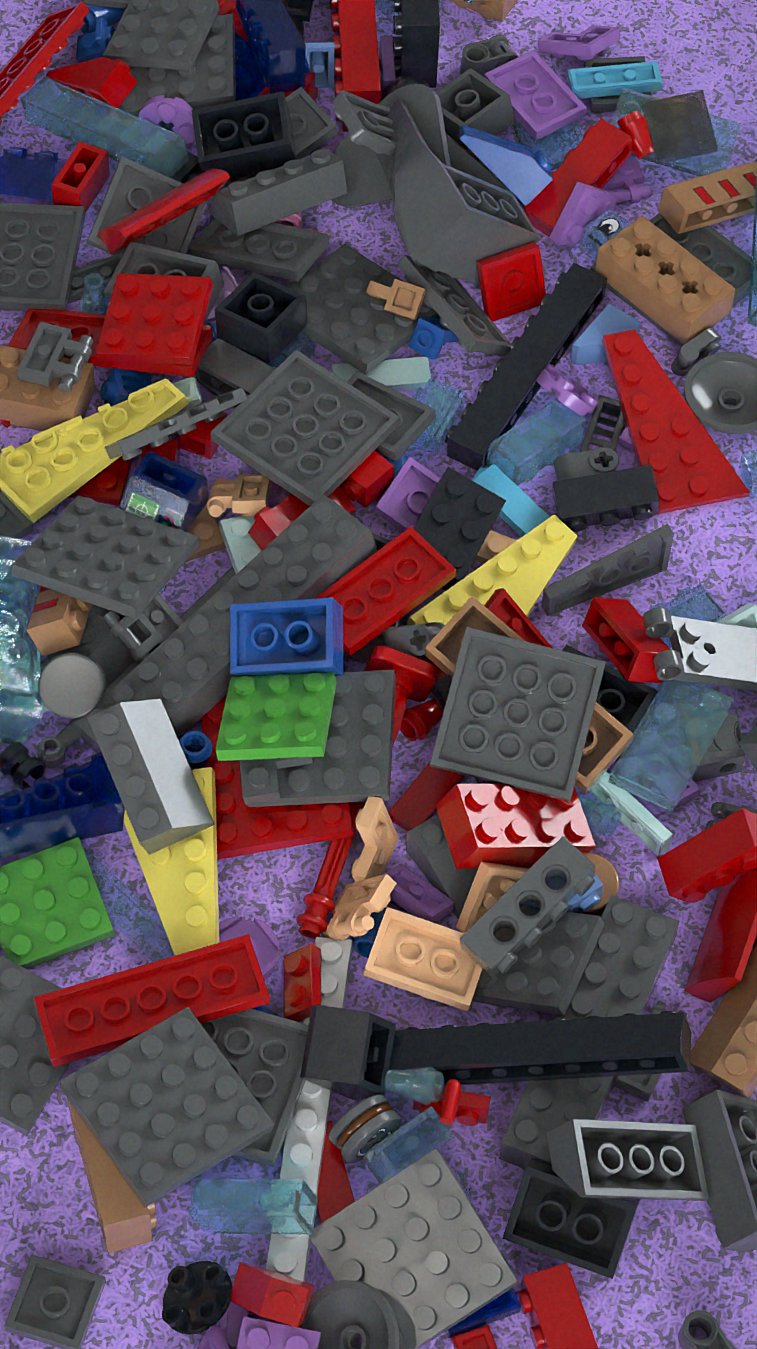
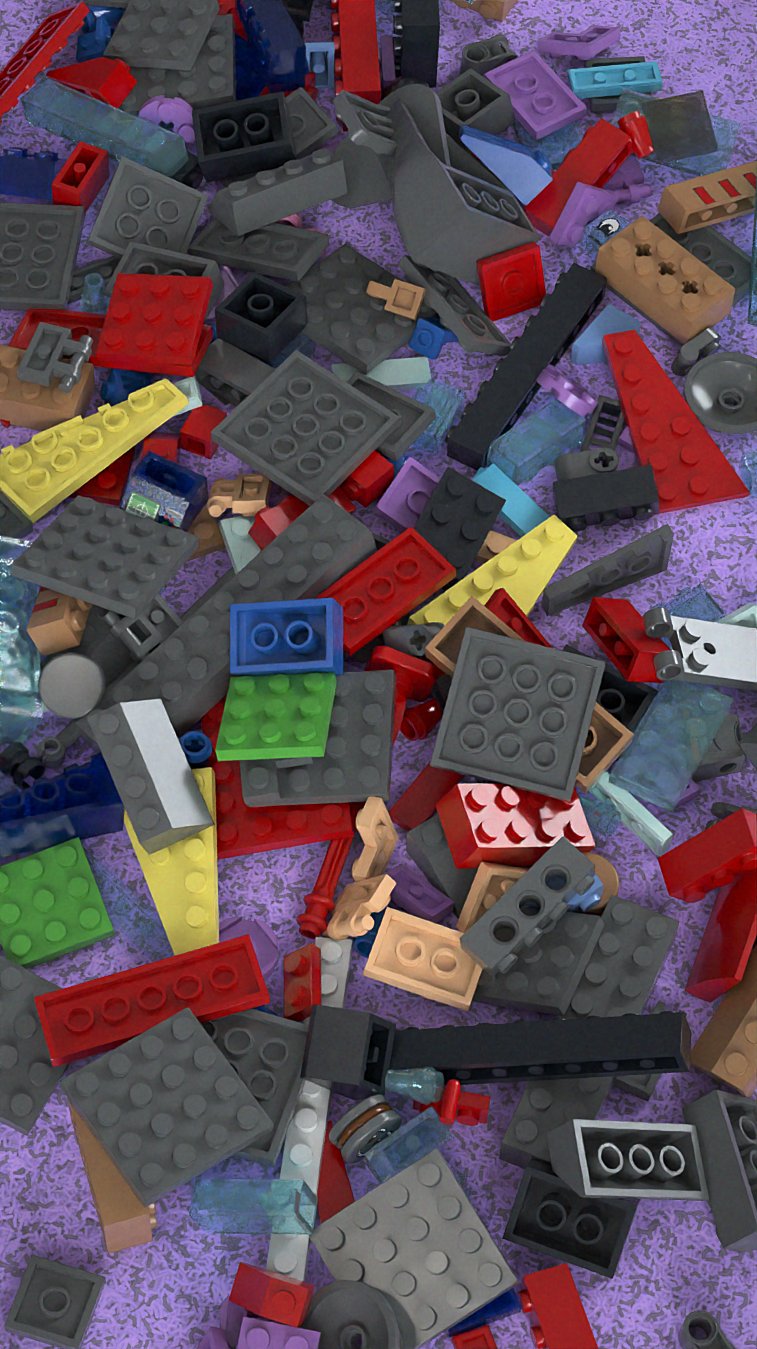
red slope [98,169,230,255] -> none
dark grey wing [105,387,248,461] -> none
black dish [162,1261,232,1335] -> none

